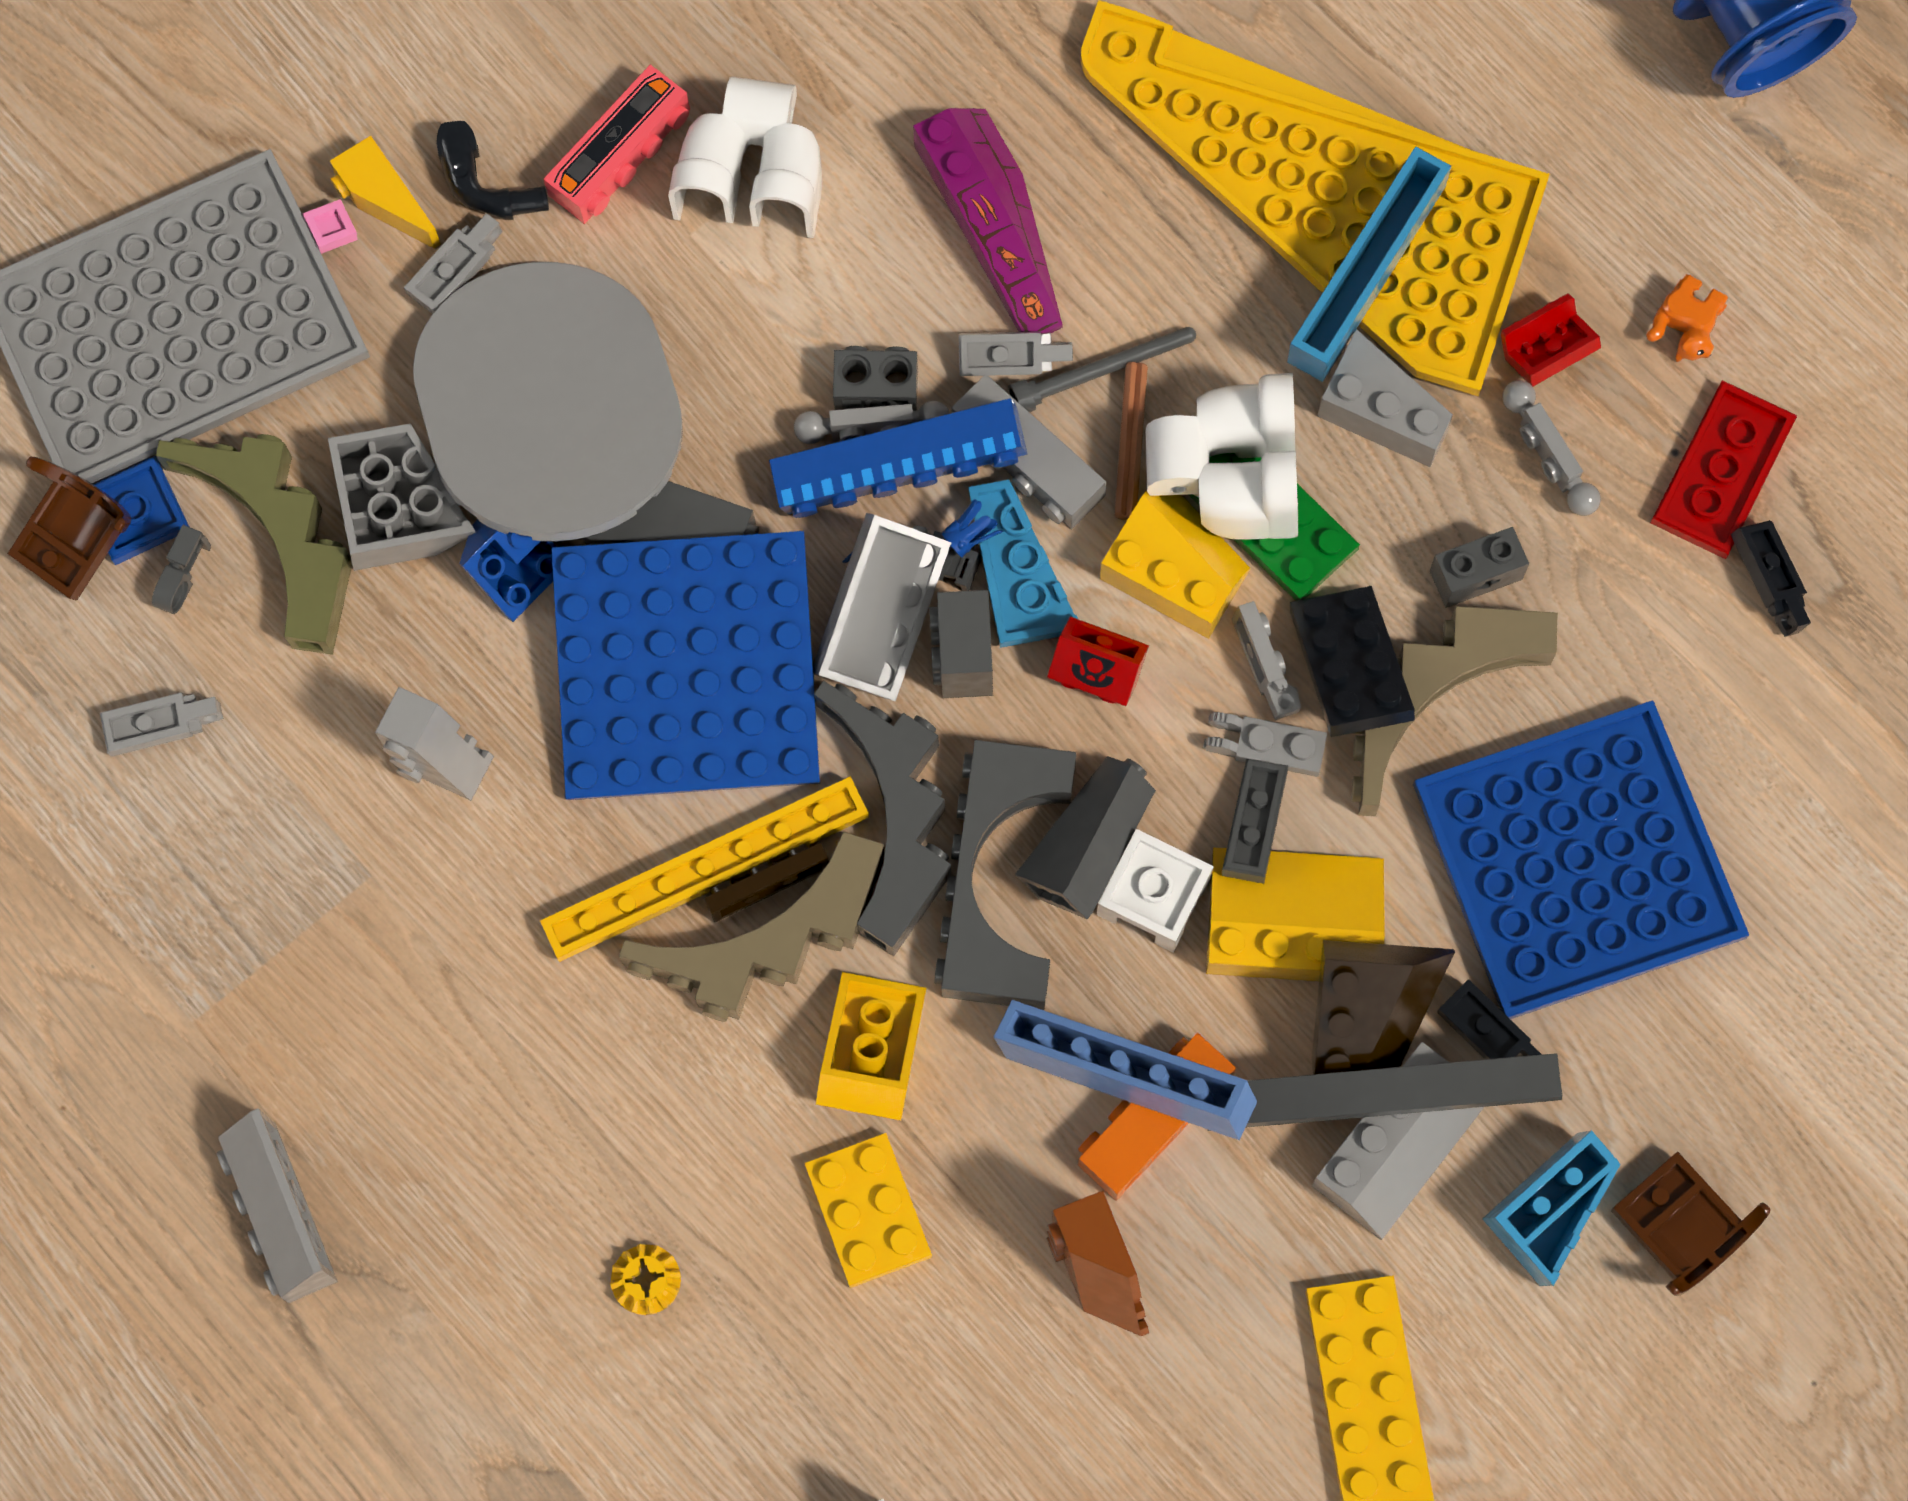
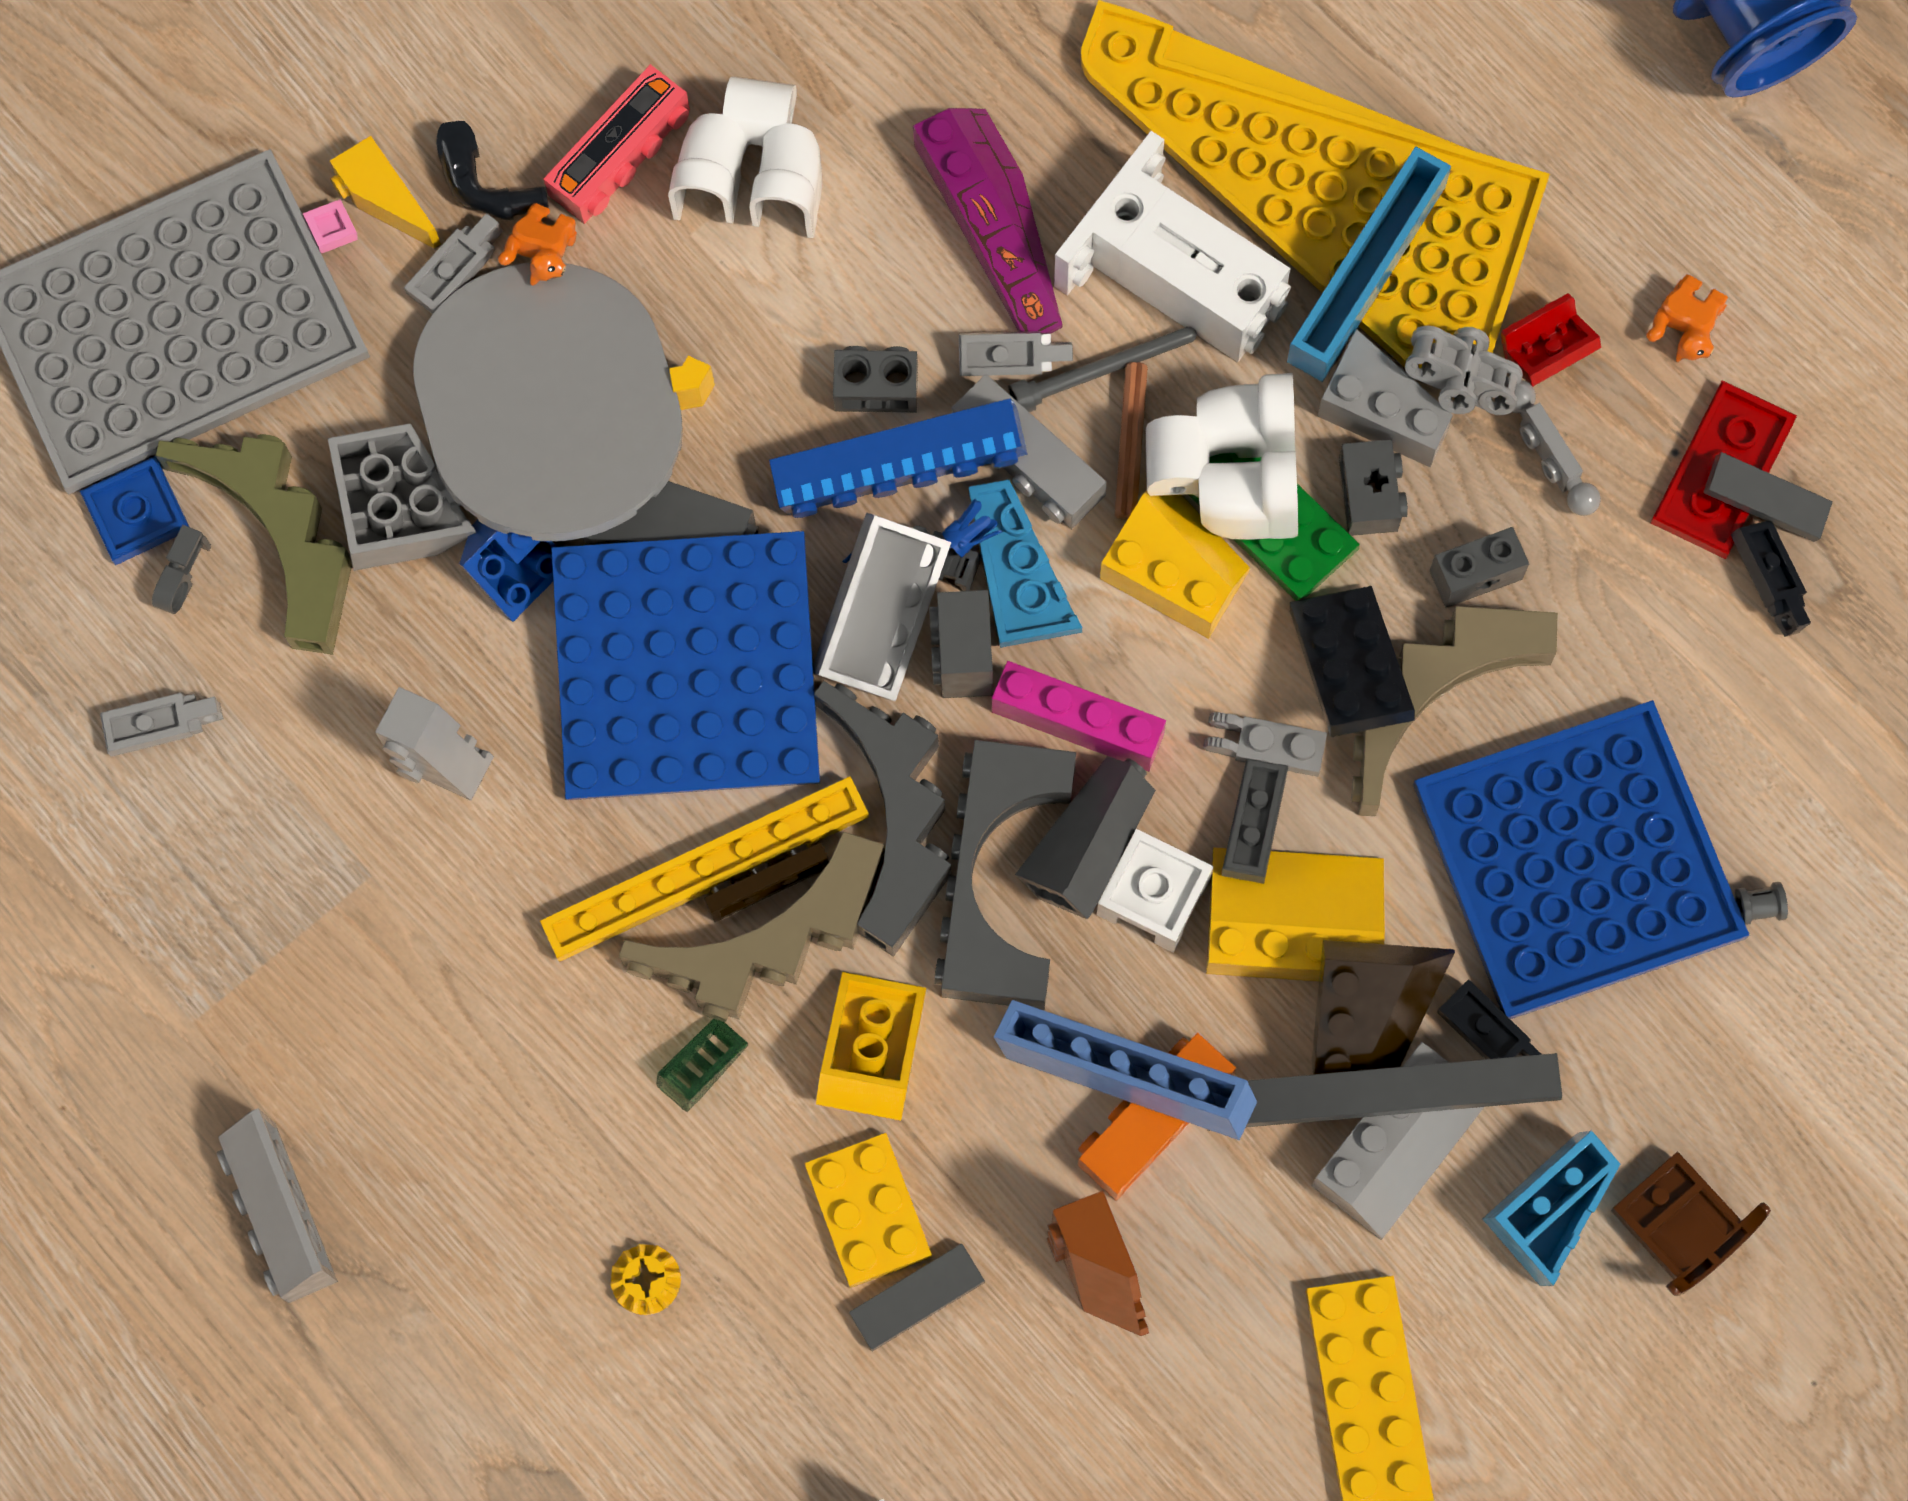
reddish brown piece [7,456,131,601] -> none
light grey plate [794,401,950,444] -> none
red brick [1047,616,1149,706] -> none
light grey hinge [1232,601,1301,720] -> none
none -> orange animal [498,203,577,286]
none -> clear green slope [656,1019,748,1112]
none -> yellow piece [669,355,715,410]
none -> dark grey tile [849,1244,985,1352]
none -> dark pink brick [992,660,1166,772]
none -> white brick [1054,131,1291,362]
none -> dark grey brick [1339,439,1408,536]
none -> light grey axle [1405,326,1523,415]
none -> dark grey tile [1703,452,1833,542]
none -> dark grey bush [1735,882,1788,925]

